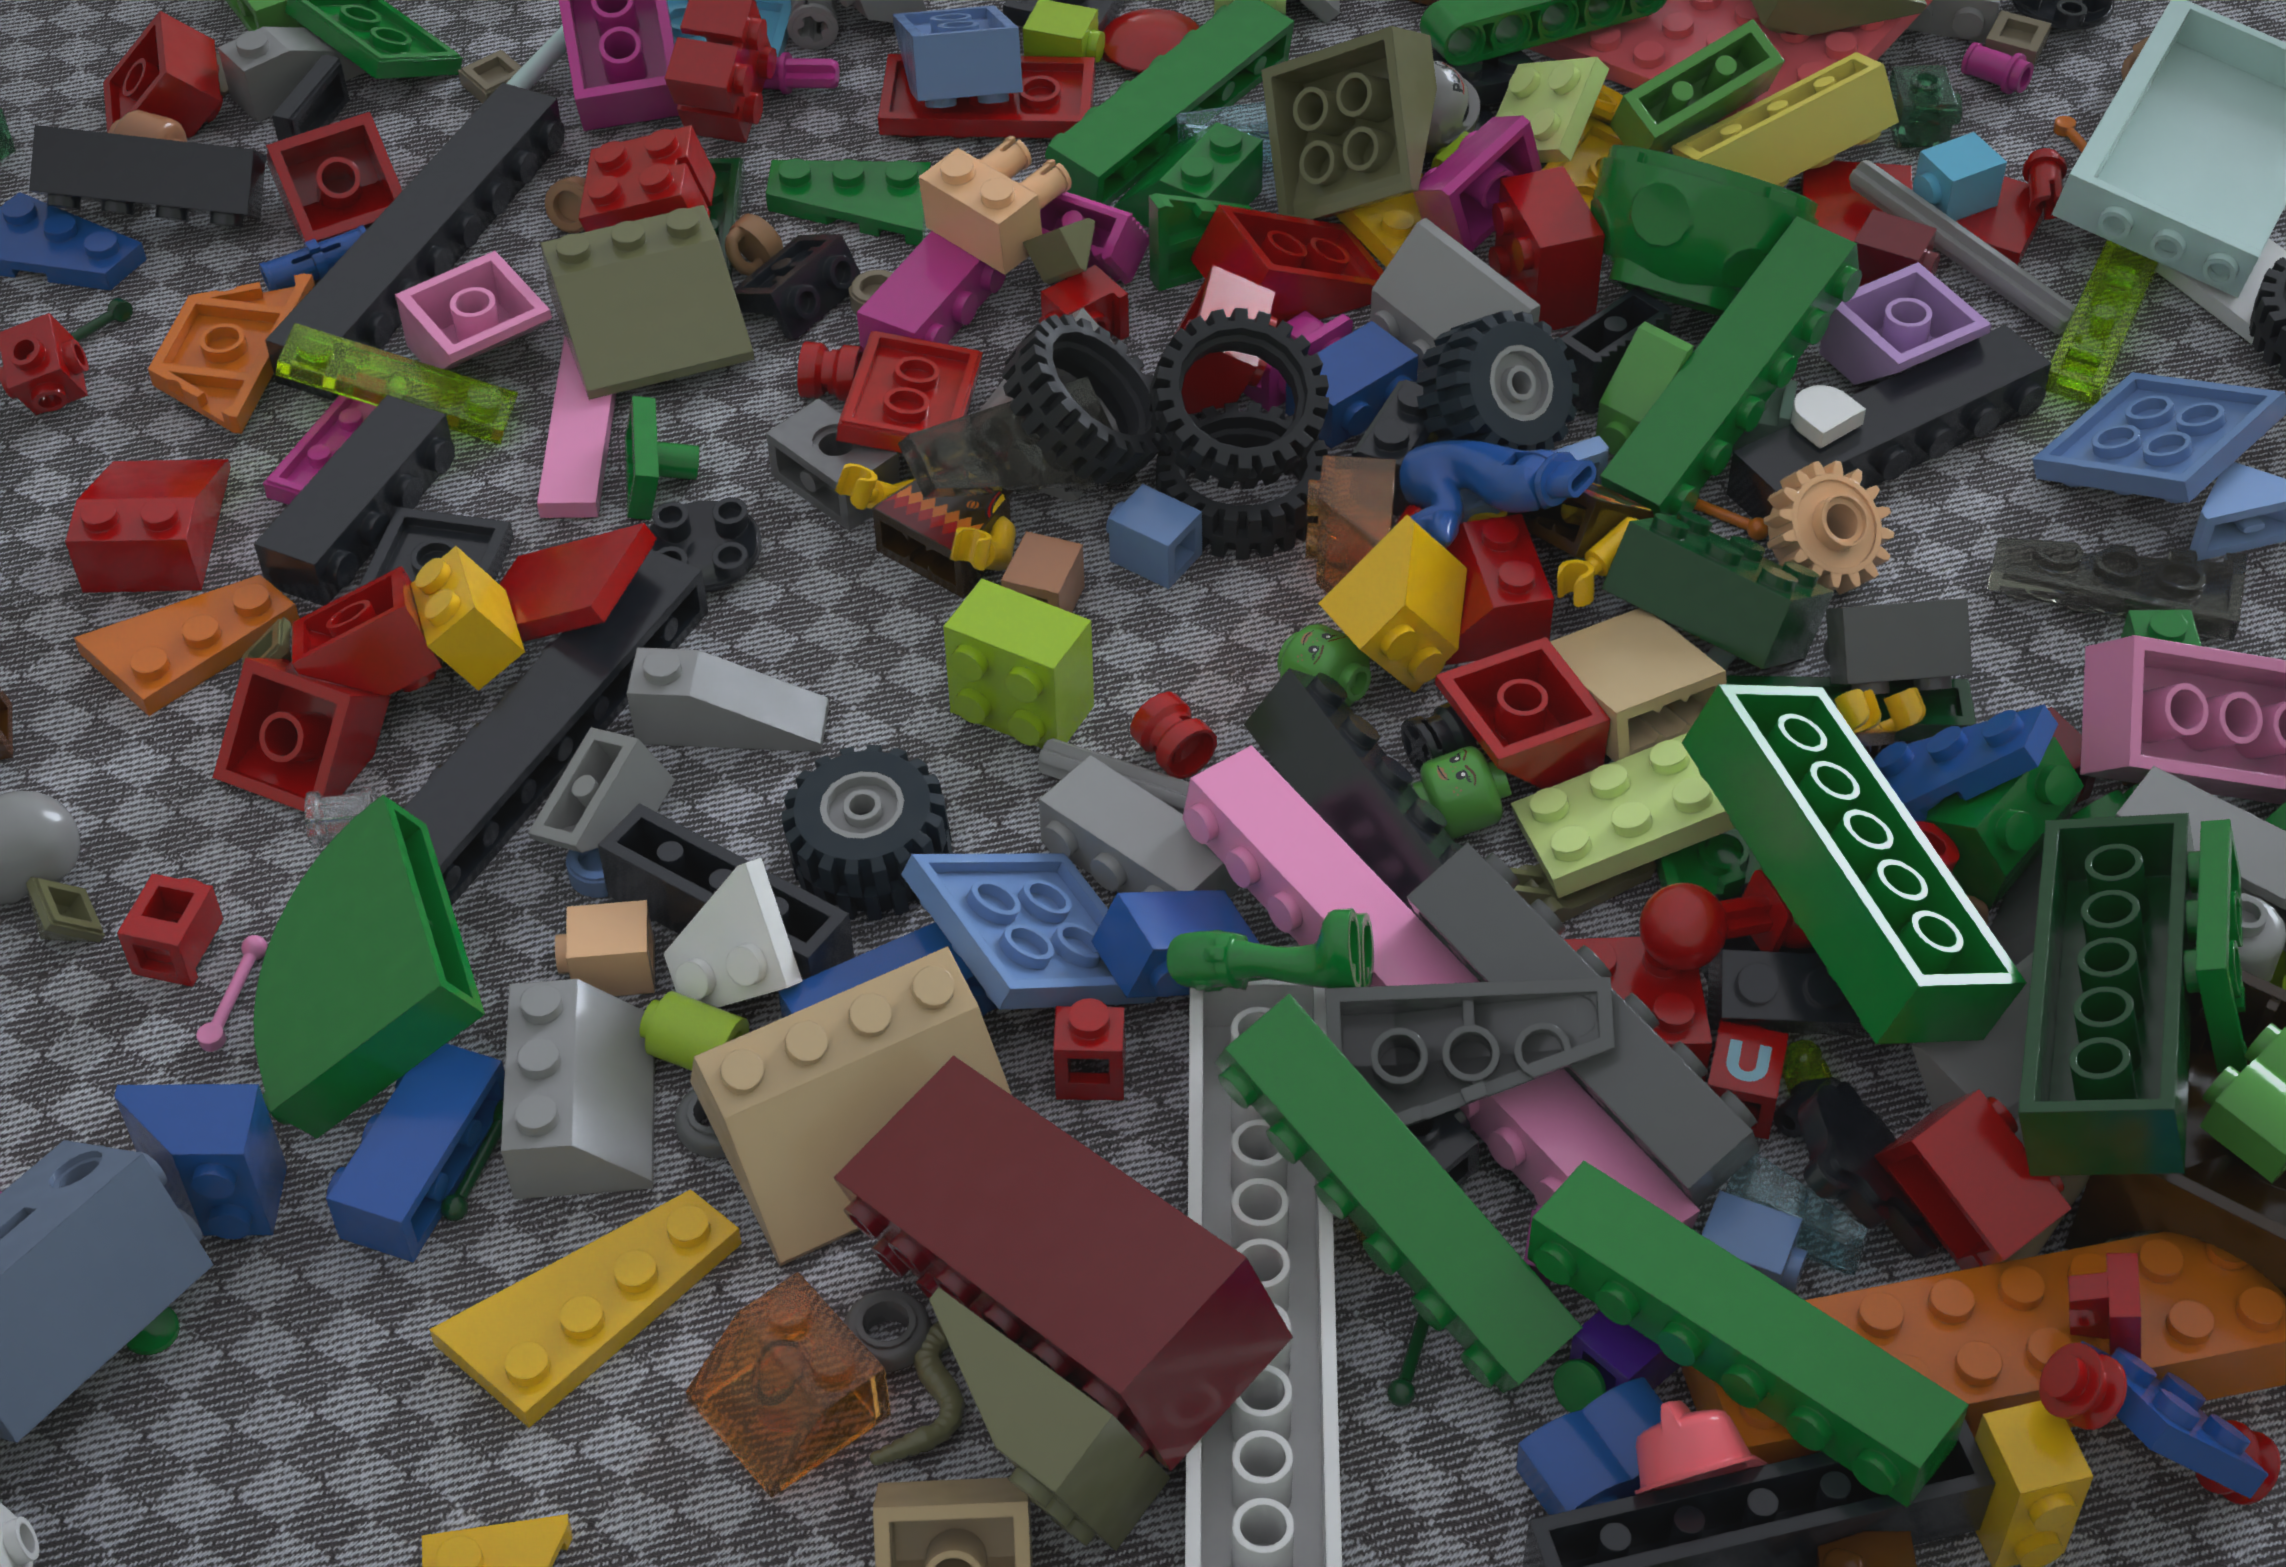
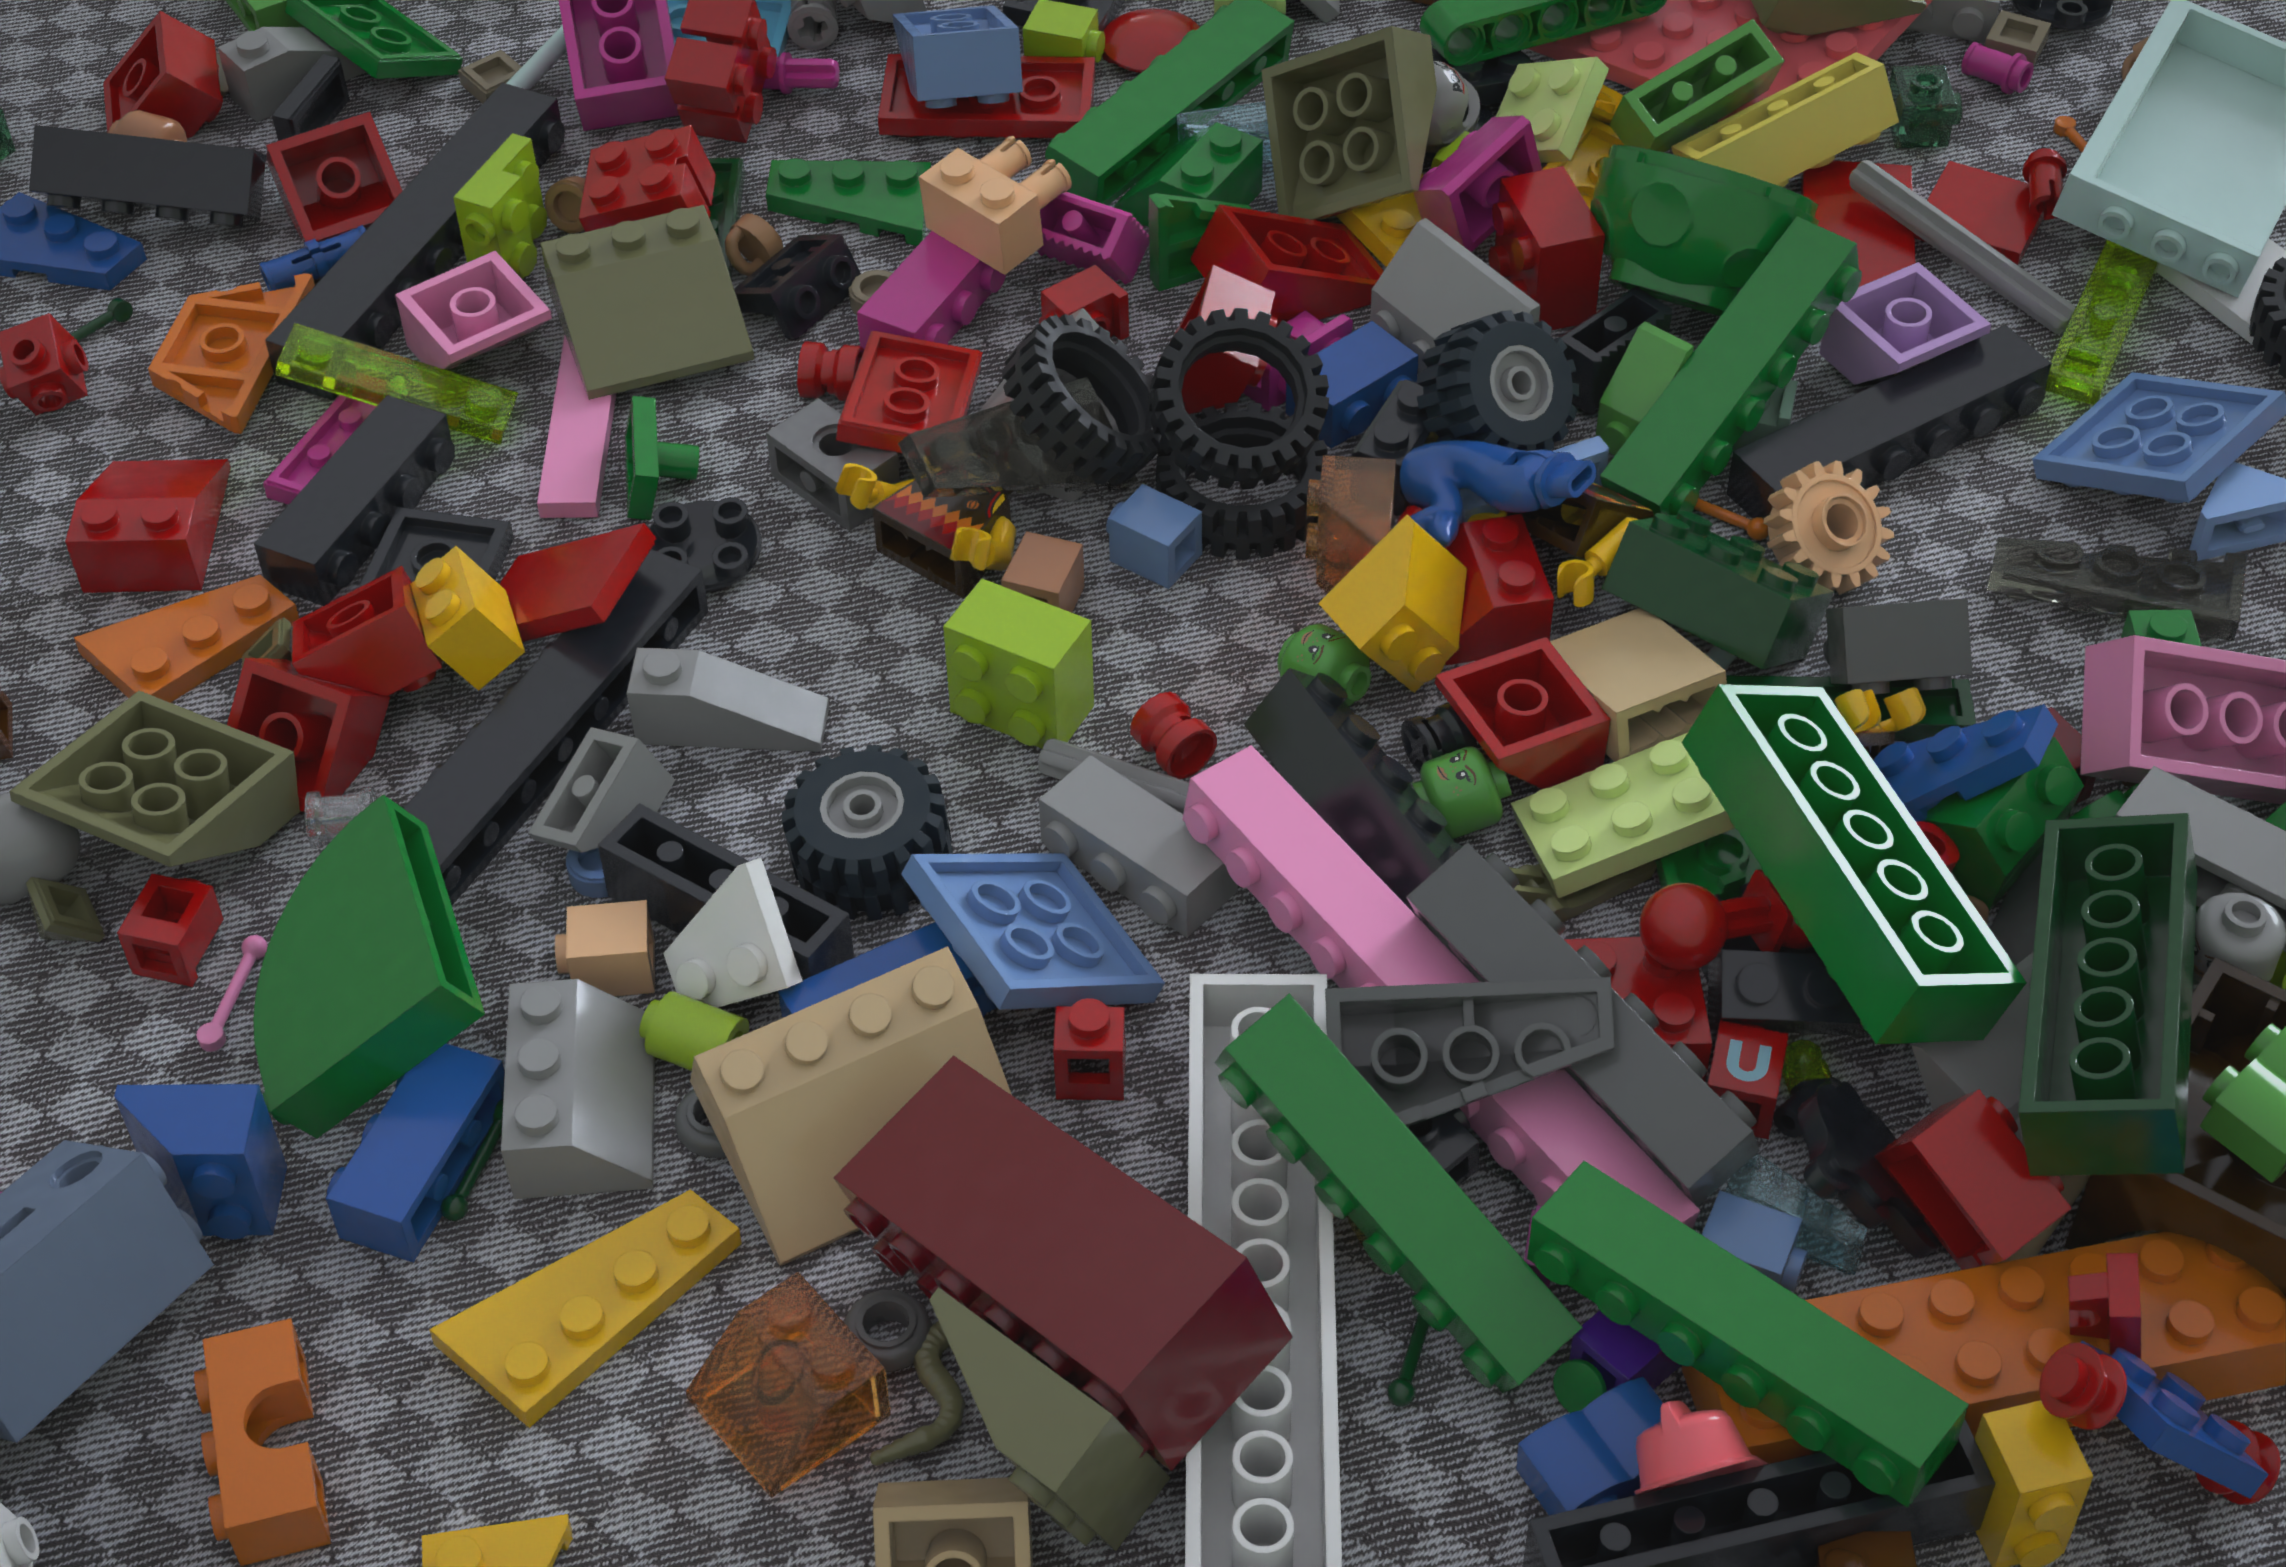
green piece [126,1307,180,1355] -> none
olive slope [1023,218,1095,285] -> none
blue brick [1091,890,1260,998] -> none
green piece [1167,908,1374,992] -> none
white tile [1791,385,1866,449] -> none
dark red brick [1854,209,1940,287] -> none
medium azure brick [1912,132,2007,221] -> none
green wing [2183,819,2247,1073] -> none
none -> olive slope [9,691,300,867]
none -> orange arch [194,1318,331,1566]
none -> lime plate [453,133,547,279]

